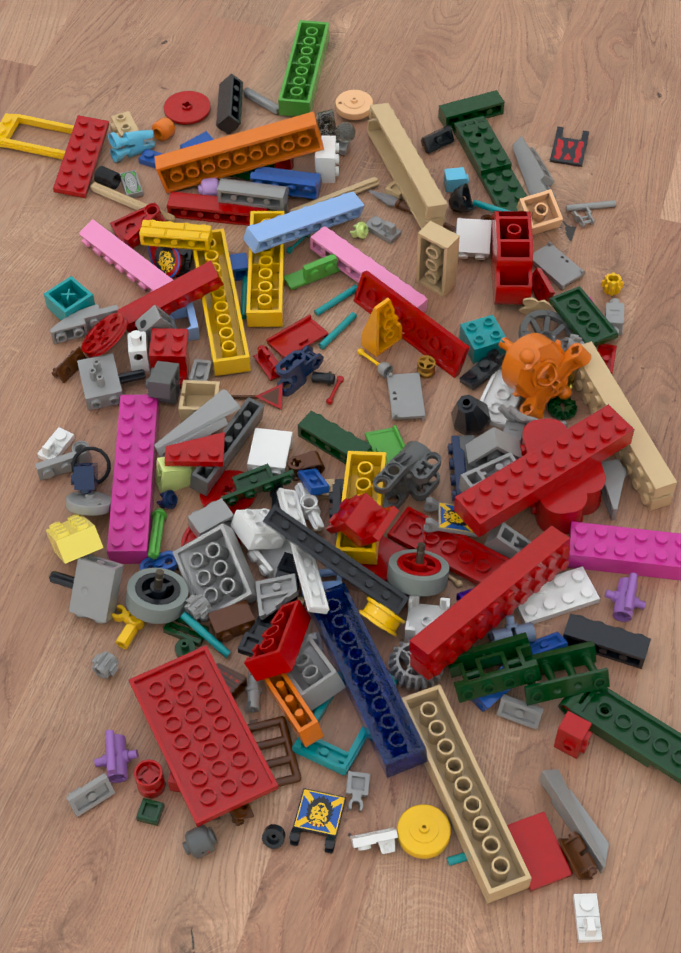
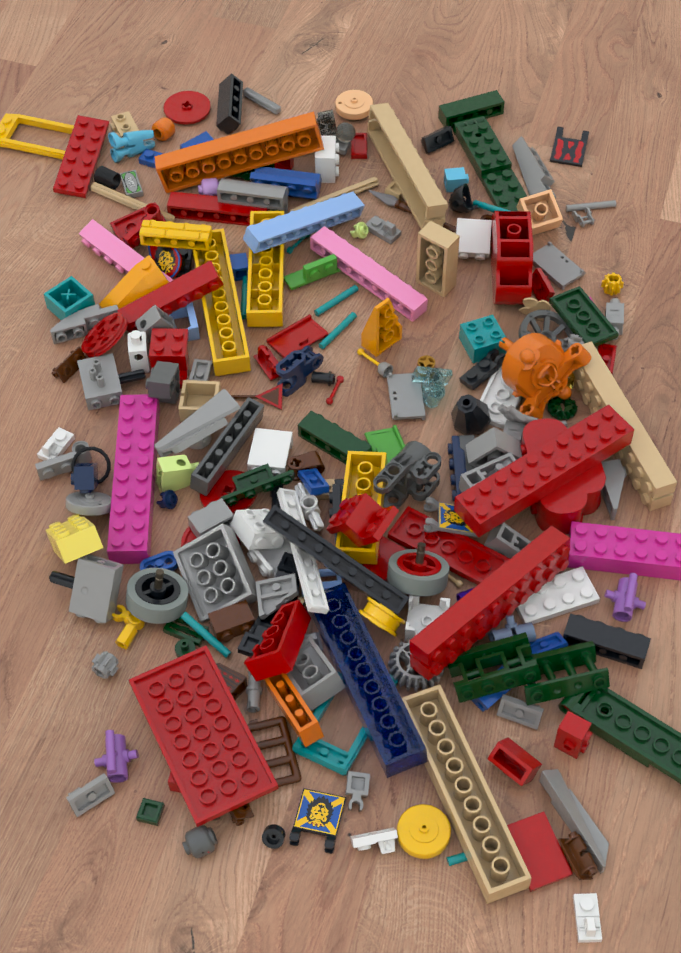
red wheel [134,759,166,799] -> none
bright green axle [148,508,167,560] -> none
red wing [165,432,225,467] -> none
light grey gear [184,594,211,620] -> none
bright green brick [278,20,330,116] -> none
red plate [353,271,470,378] -> none
none -> light orange wedge [99,255,169,309]
none -> red tile [351,133,367,159]
none -> clear light blue tile [412,366,453,408]
none -> red brick [487,737,542,786]

